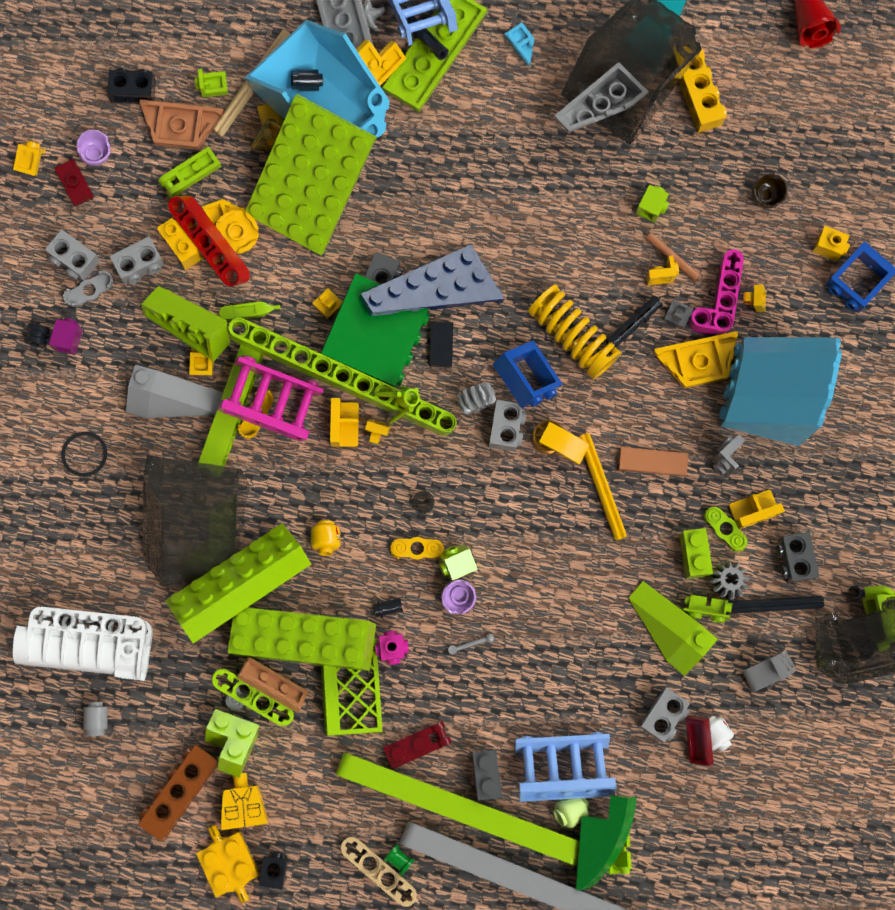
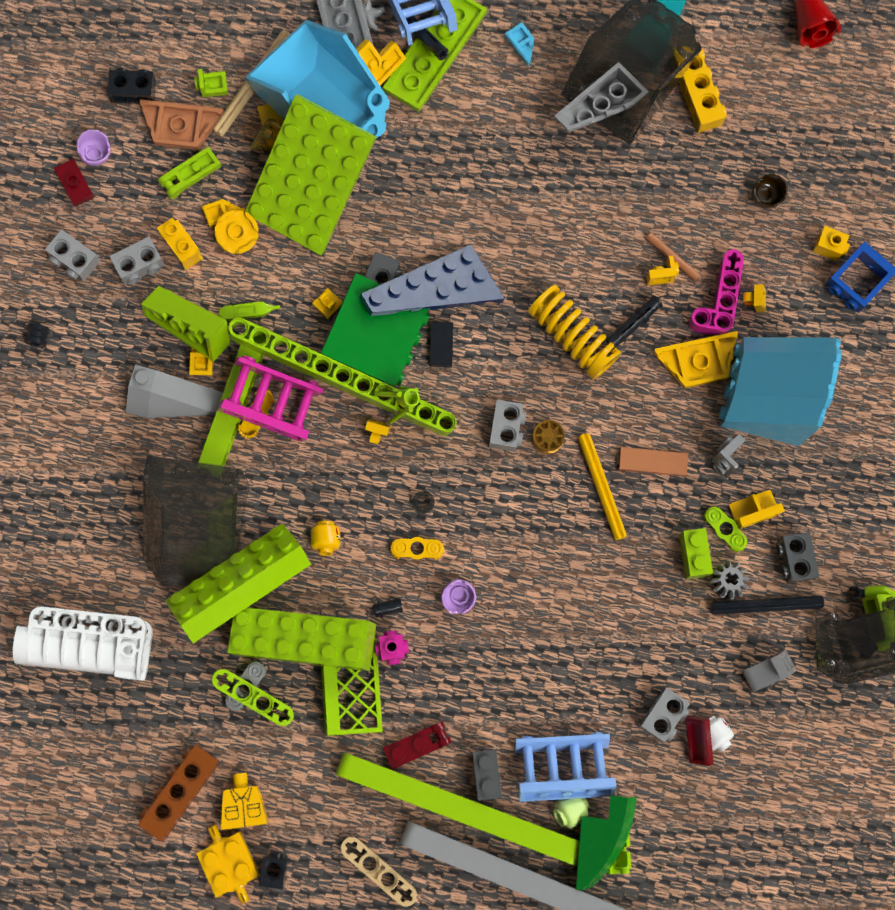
yellow bracket [13,140,46,176] -> none
magenta brick [49,318,83,355] -> none
black piece [61,432,108,477] -> none
light grey piece [63,270,113,307] -> none
light grey brick [83,702,108,736] -> none
red beam [168,195,250,287] -> none
lime brick [205,709,260,778] -> none
nougat tile [237,656,309,712] -> none
black brick [291,69,323,92] -> none
yellow panel [330,398,359,447] -> none
green bush [384,844,415,876] -> none
brick [439,544,477,581] -> none
light grey hinge [448,634,494,655] -> none
light grey gear [457,382,497,414] -> none
blue window [492,340,563,408] -> none
yellow slope [539,422,589,465] -> none
lime wedge [628,581,718,676] -> none
lime brick [636,184,669,223] -> none
flat silver tile [663,299,693,330] -> none
lime hinge [683,594,732,624] -> none

